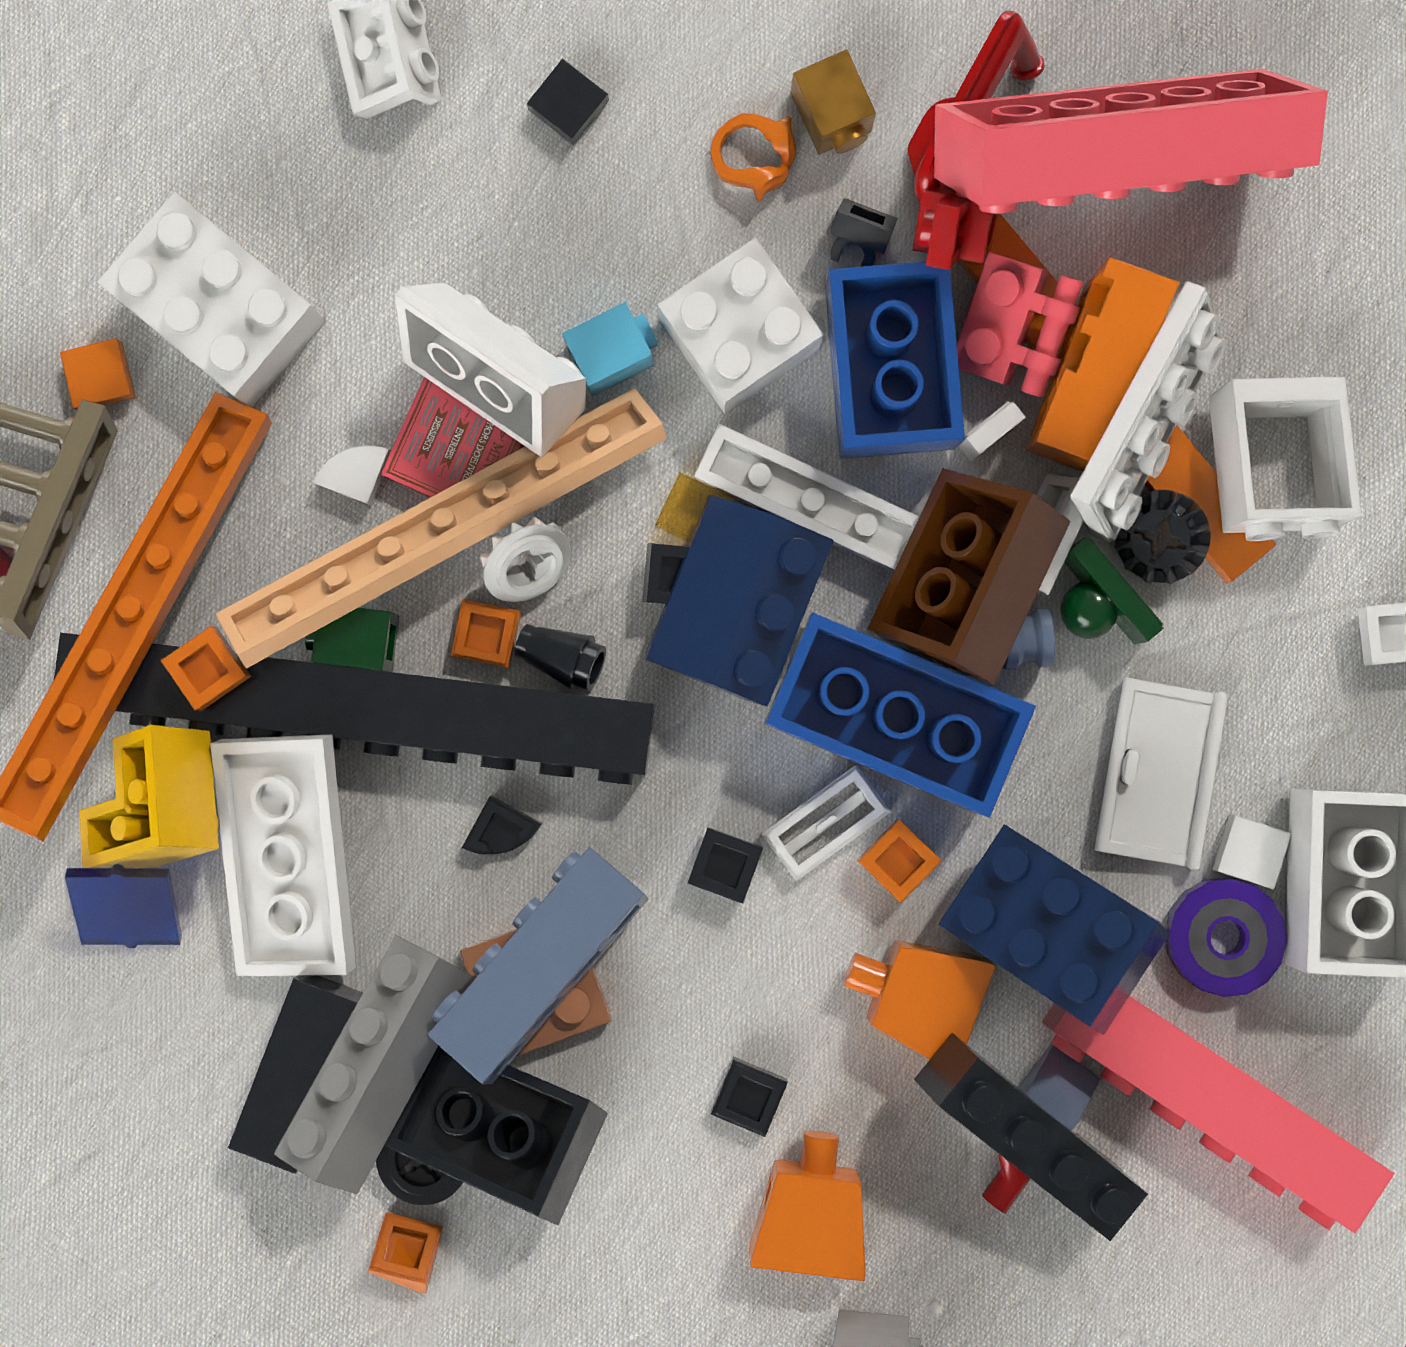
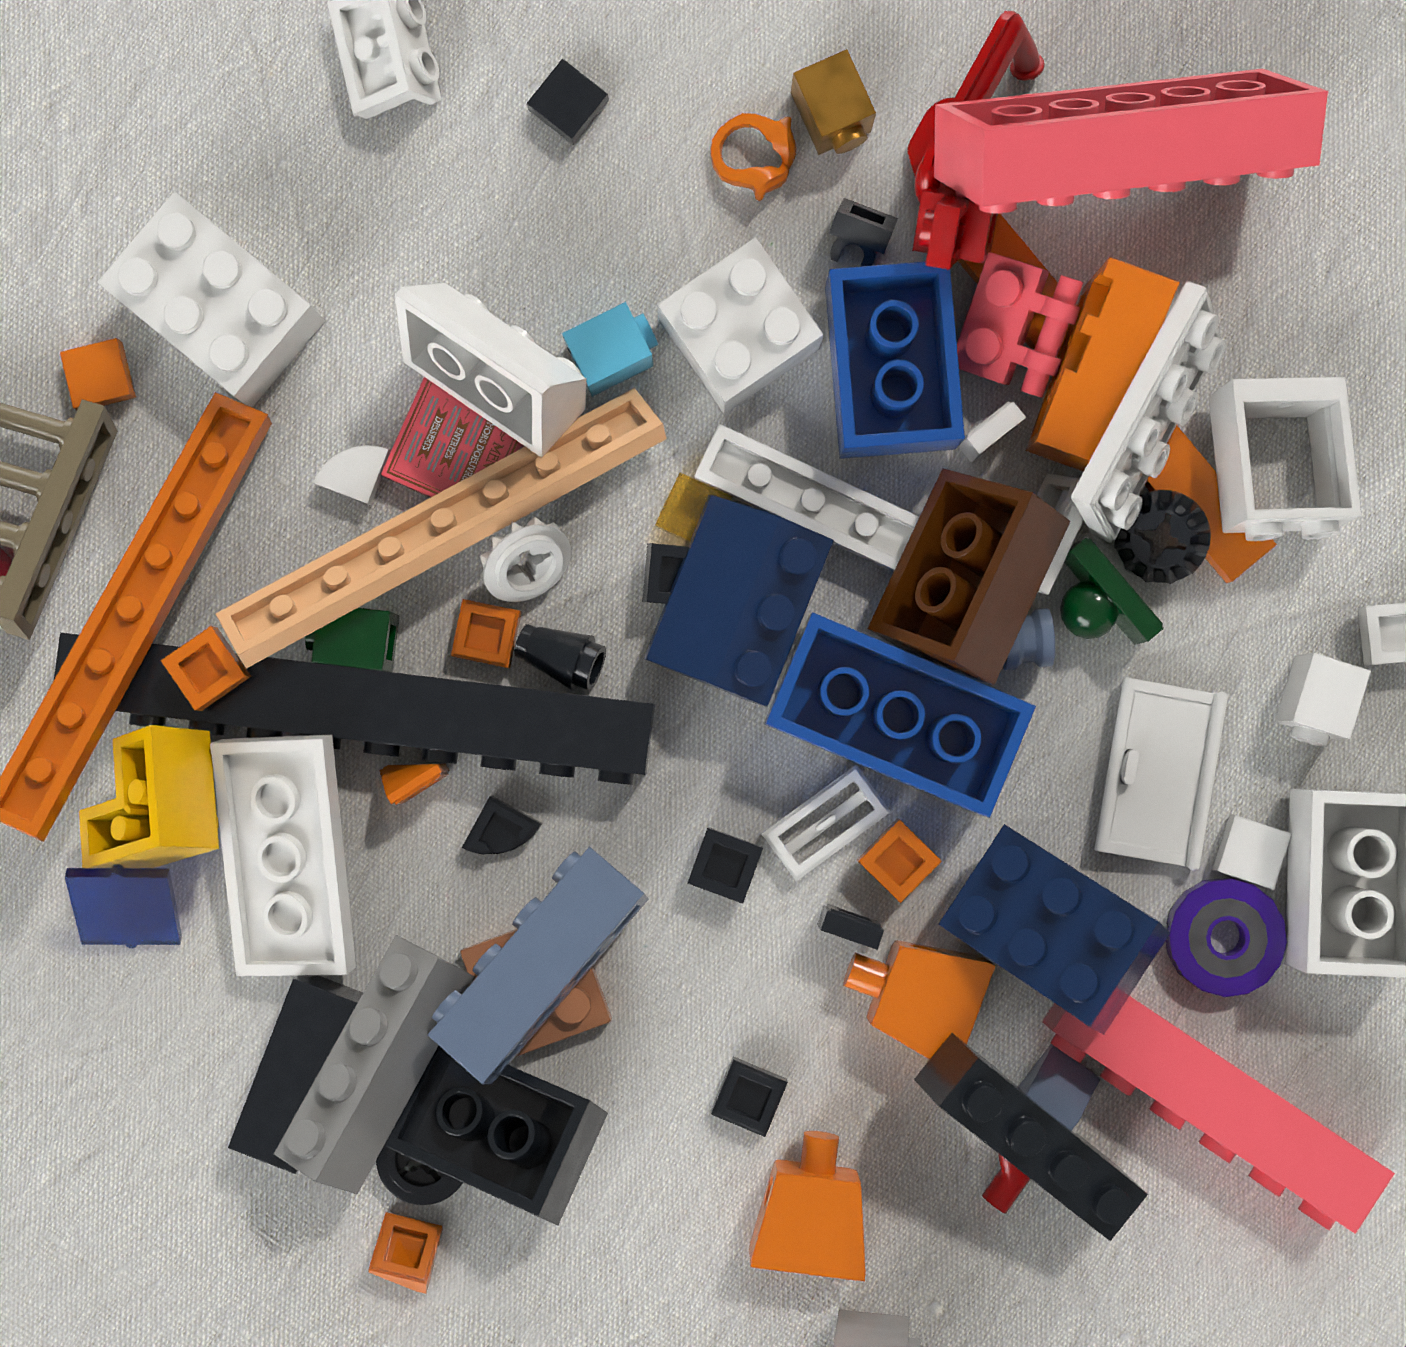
none -> orange slope [379,763,450,805]
none -> black tile [817,904,884,950]
none -> white brick [1275,653,1371,747]

